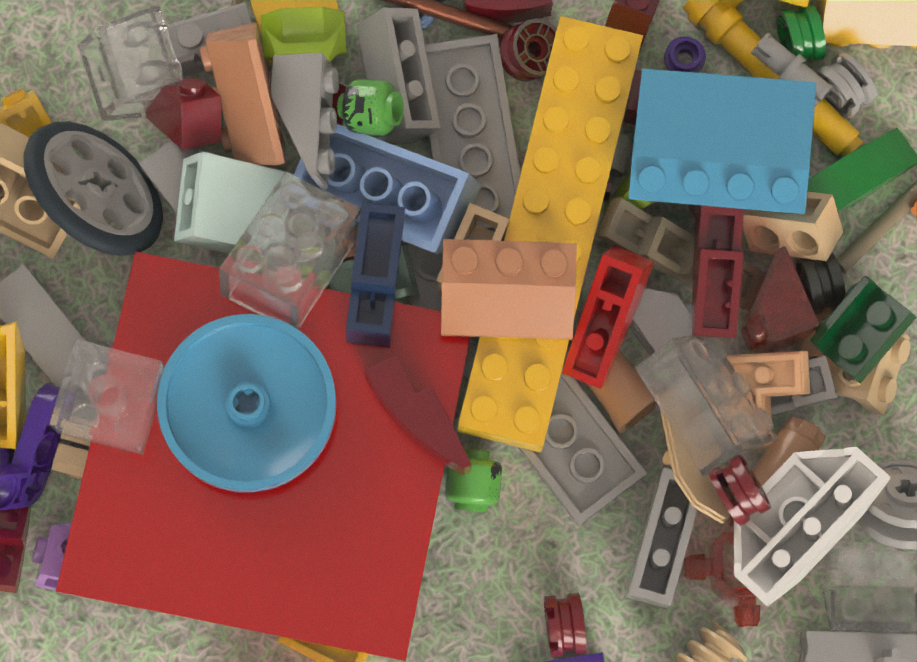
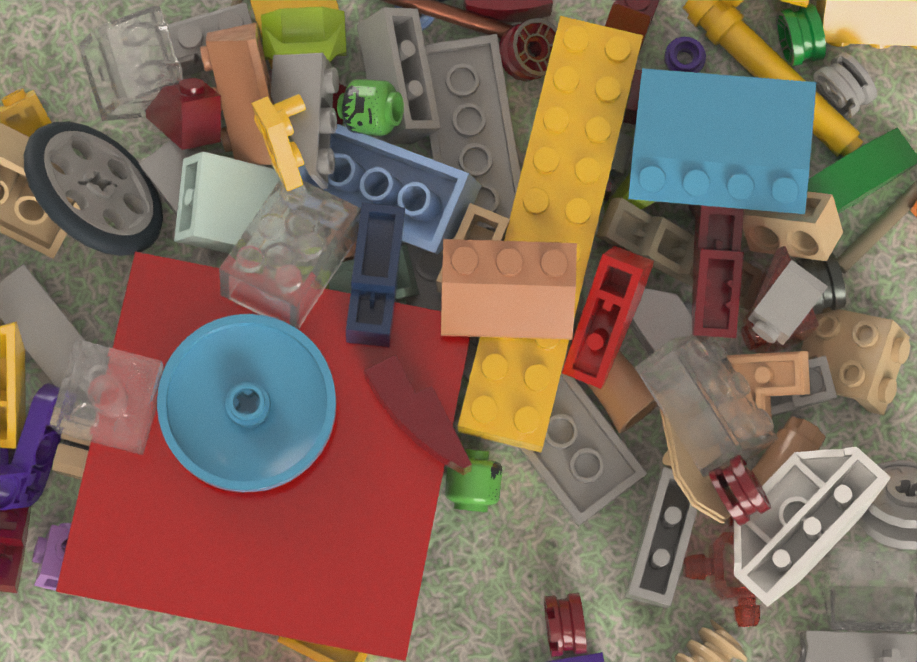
light grey pin [751,32,833,107] -> none
dark green bracket [810,276,917,384] -> none
none -> yellow plate [251,94,306,192]
none -> light grey slope [748,260,828,345]

